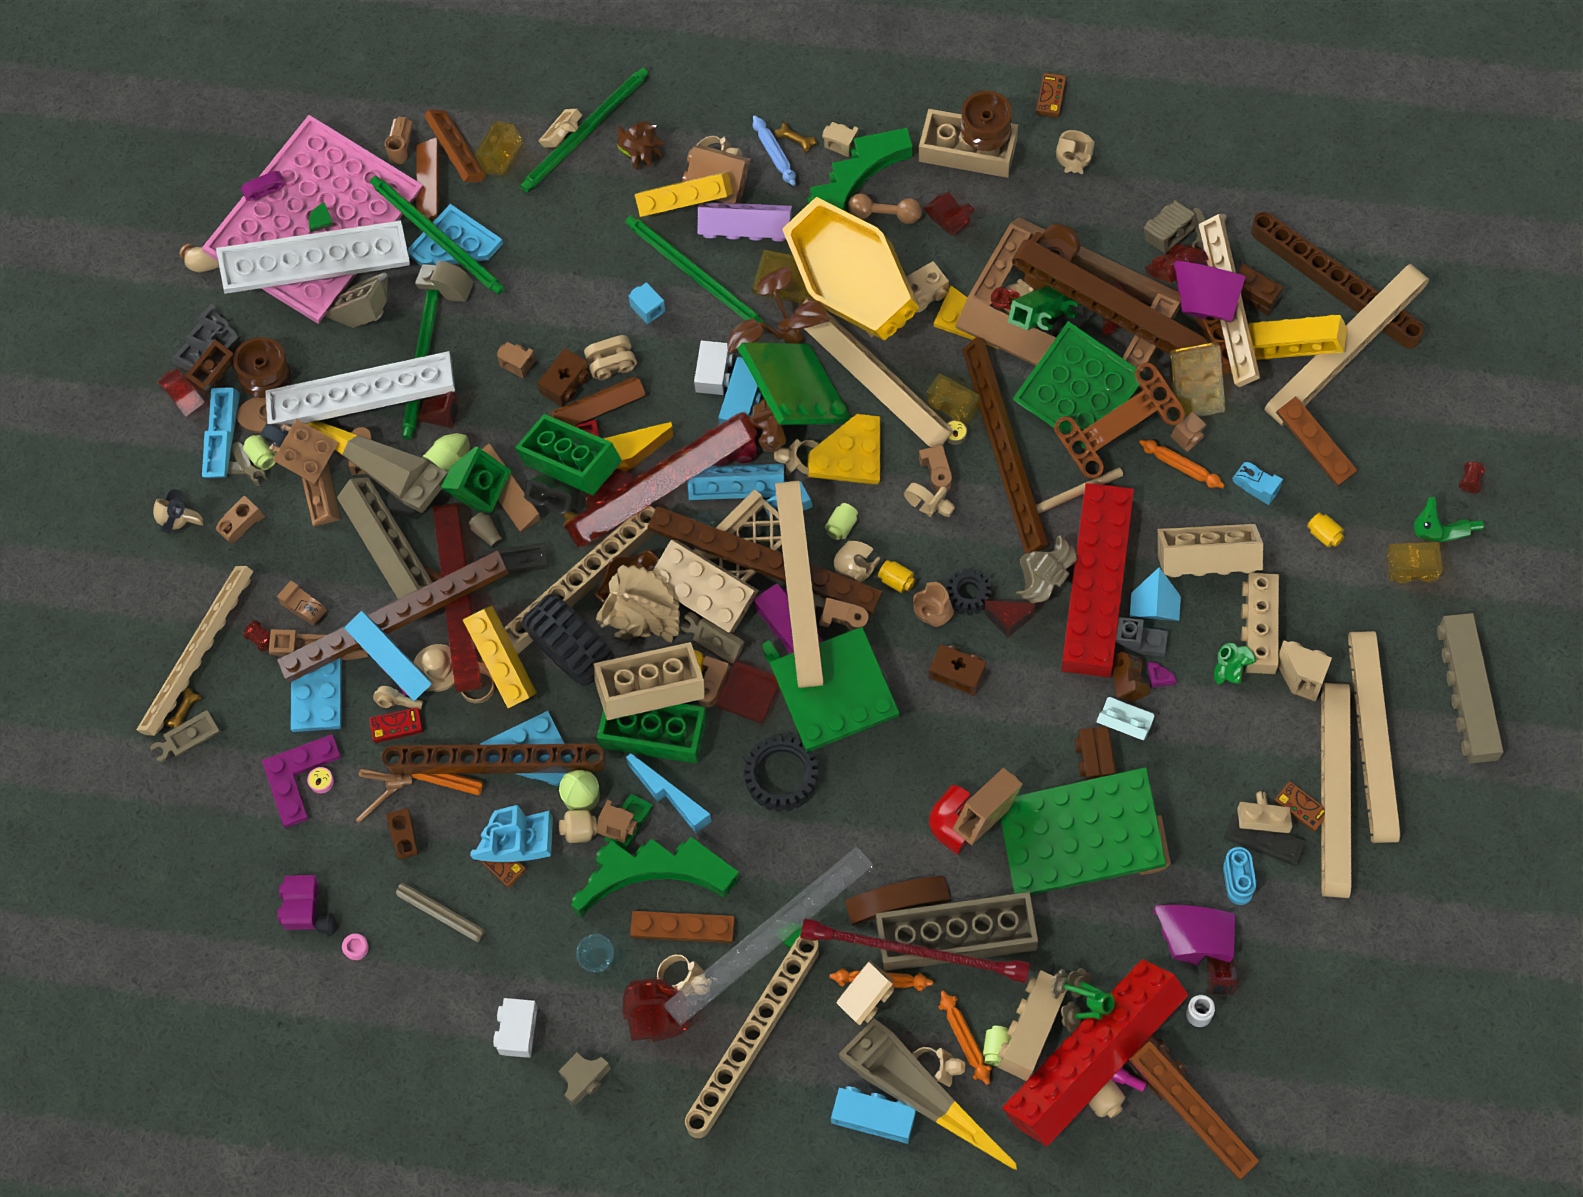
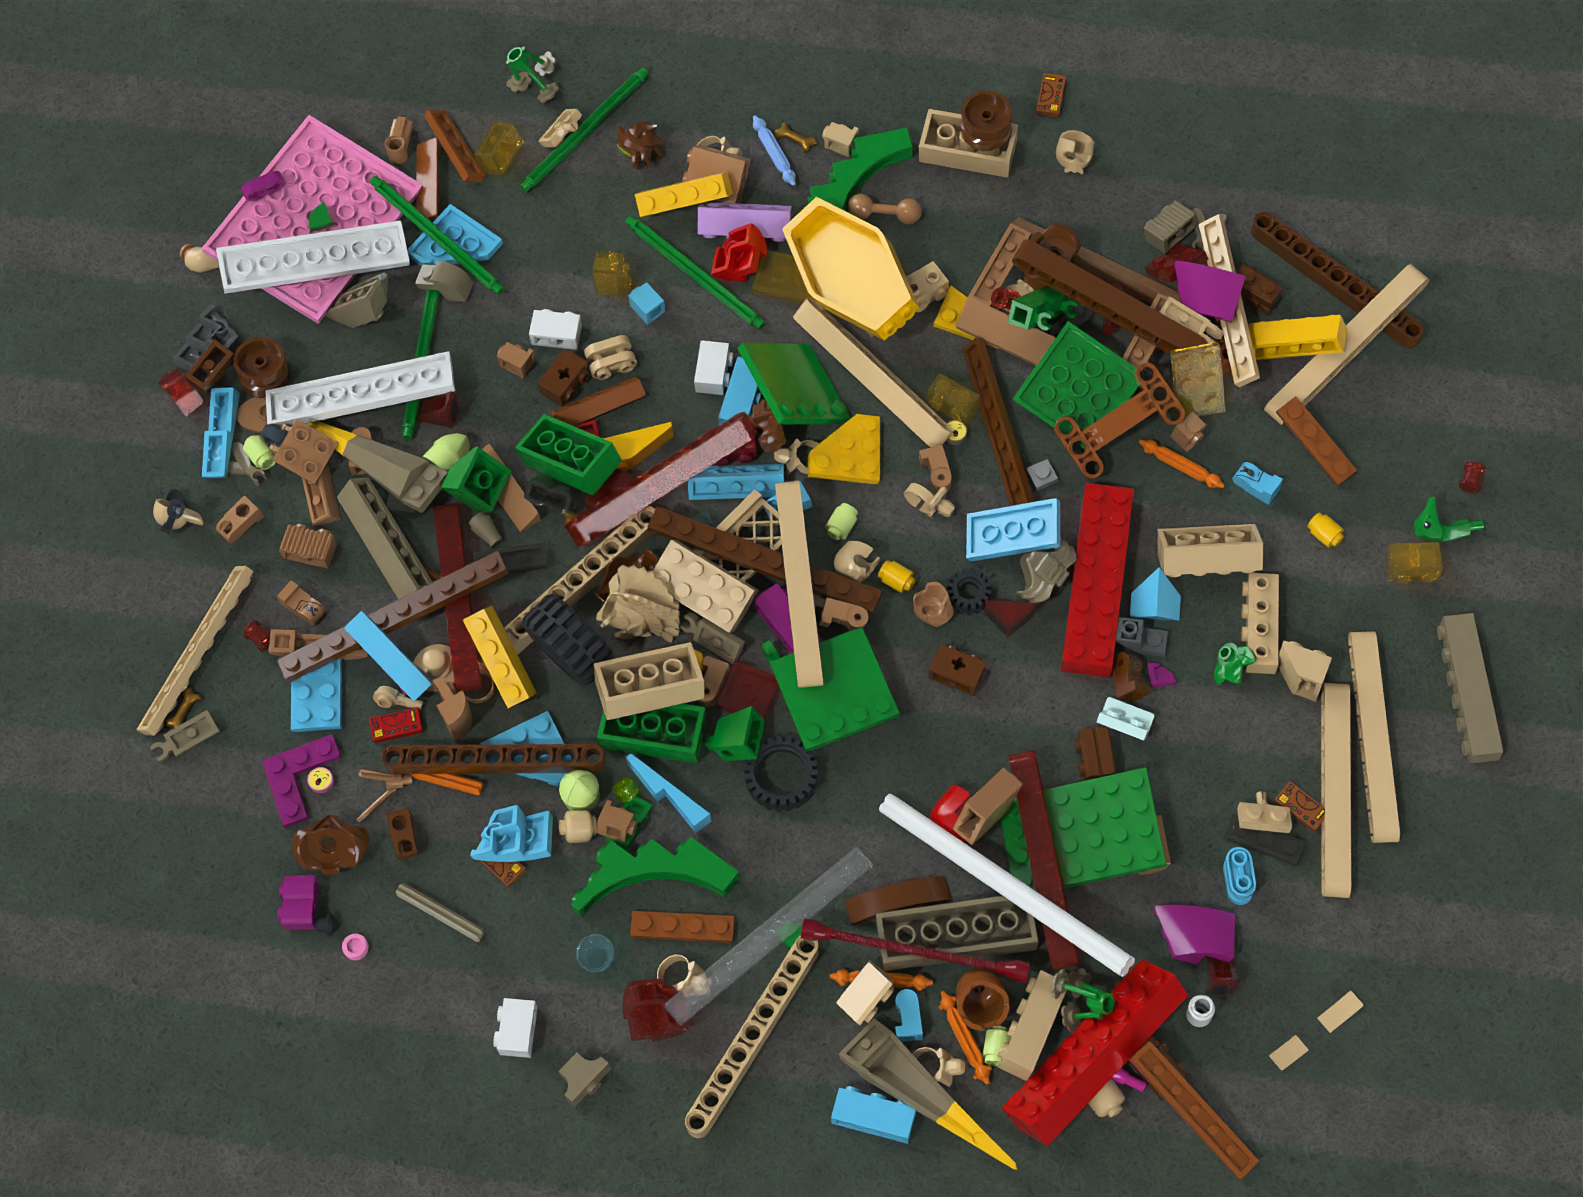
reddish brown plant [727,267,829,355] -> none
clear red brick [923,191,975,235] -> none
tan bar [1036,467,1123,514] -> none
none -> medium nougat brick [279,524,337,569]
none -> reddish brown piece [292,815,369,875]
none -> medium nougat brick [433,676,473,742]
none -> plant [506,46,559,103]
none -> white brick [529,309,582,350]
none -> clear yellow brick [592,251,631,297]
none -> clear neon green bush [613,778,638,802]
none -> green torso [705,706,765,761]
none -> red brick [711,223,767,283]
none -> white axle [879,794,1135,977]
none -> medium azure leg [895,989,923,1042]
none -> dark orange cylinder [955,968,1010,1031]
none -> medium azure plate [966,498,1060,562]
none -> clear red beam [1008,749,1080,971]
none -> light grey plate [1026,459,1058,491]
none -> tan hinge [1160,297,1223,351]
none -> tan sticker [1269,991,1364,1070]

